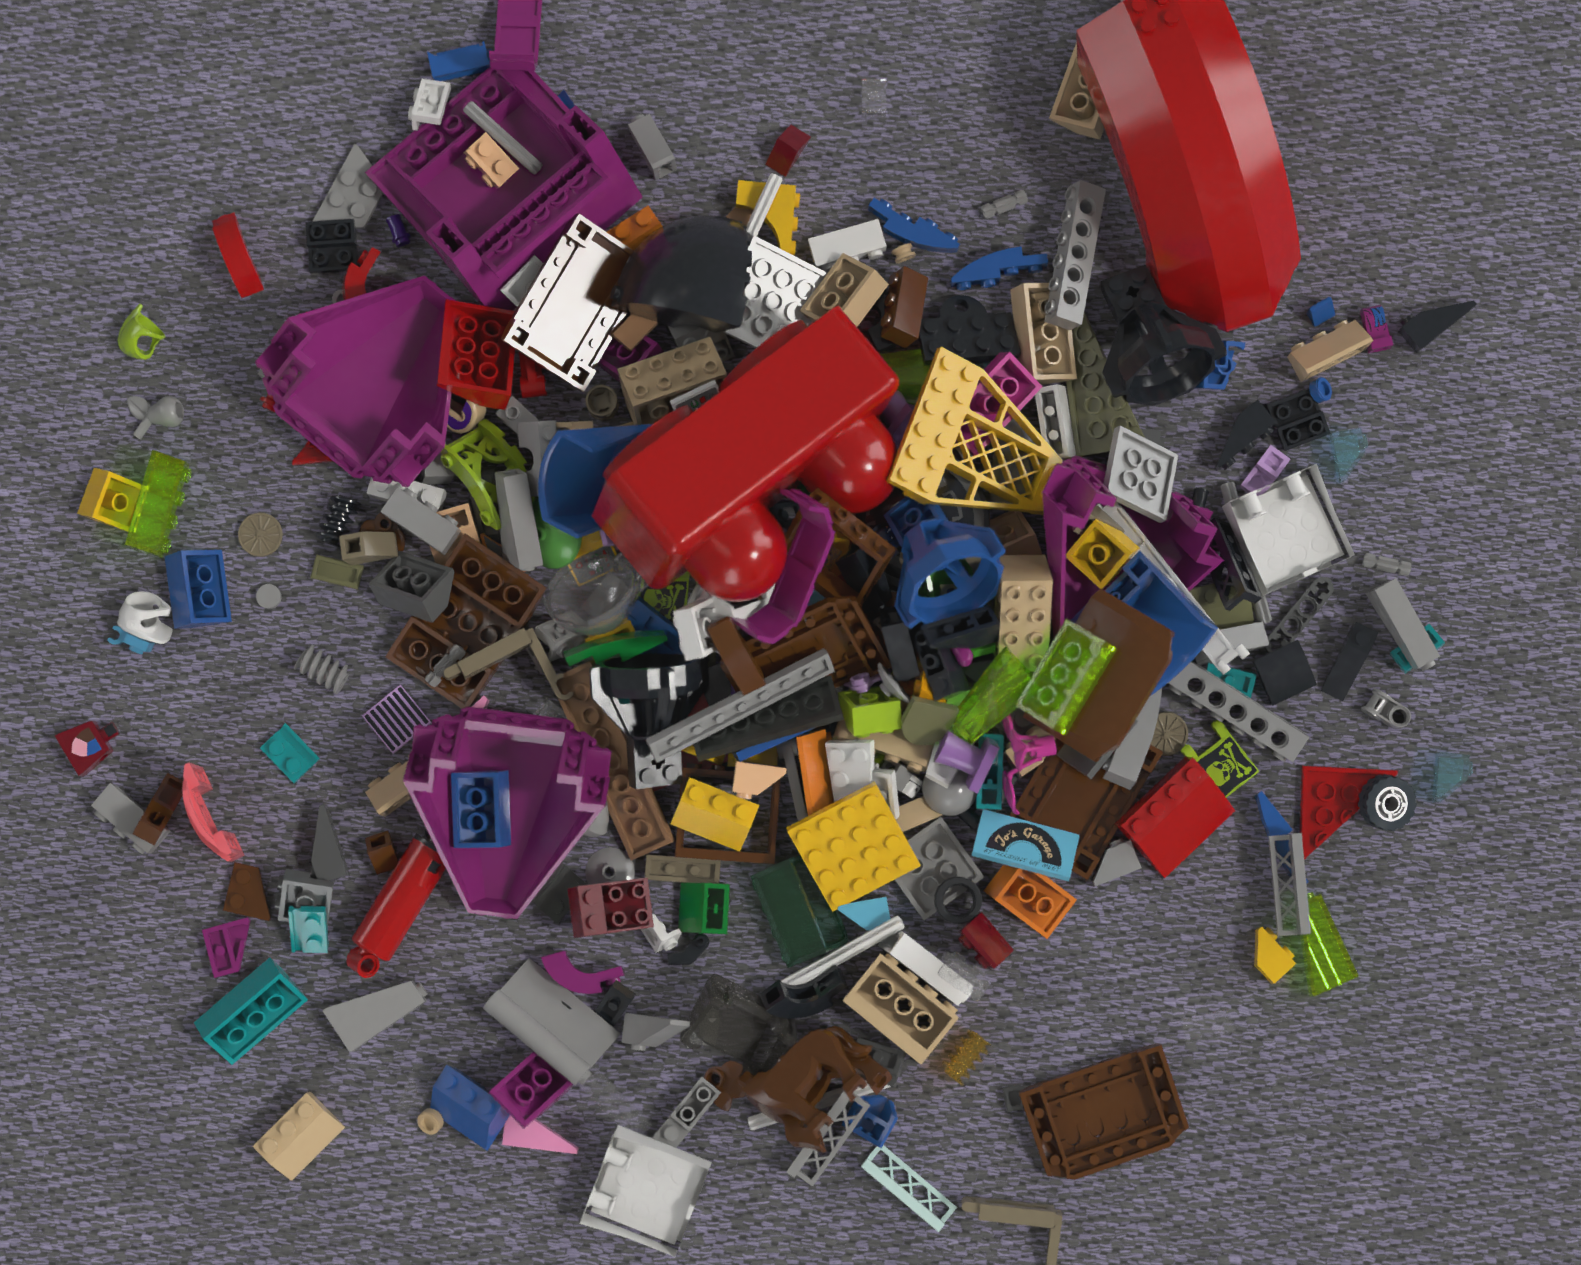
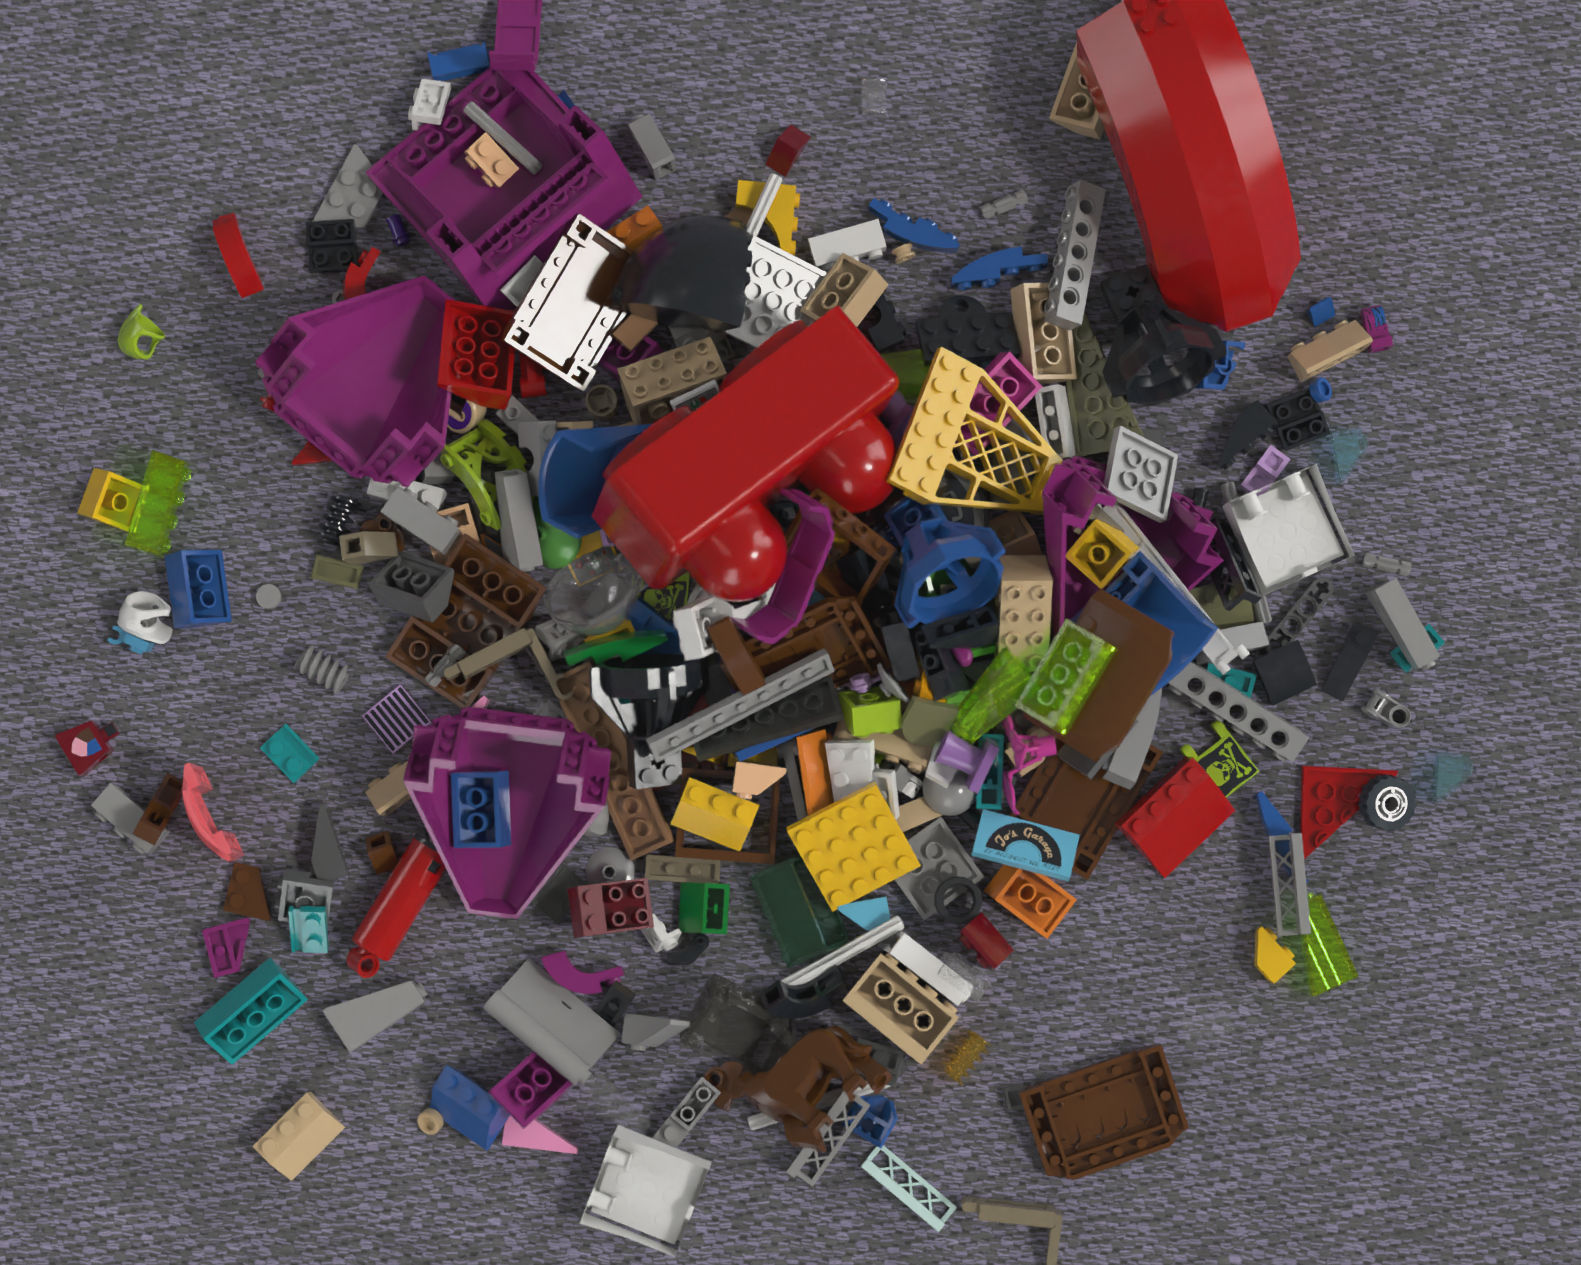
light grey piece [127,396,184,439] -> none
dark tan wheel [238,513,283,557] -> none
reddish brown brick [881,266,928,348] -> none
light grey slope [1092,838,1141,887] -> none
dark tan wheel [1151,712,1188,756] -> none
black slope [1398,300,1477,353] -> none

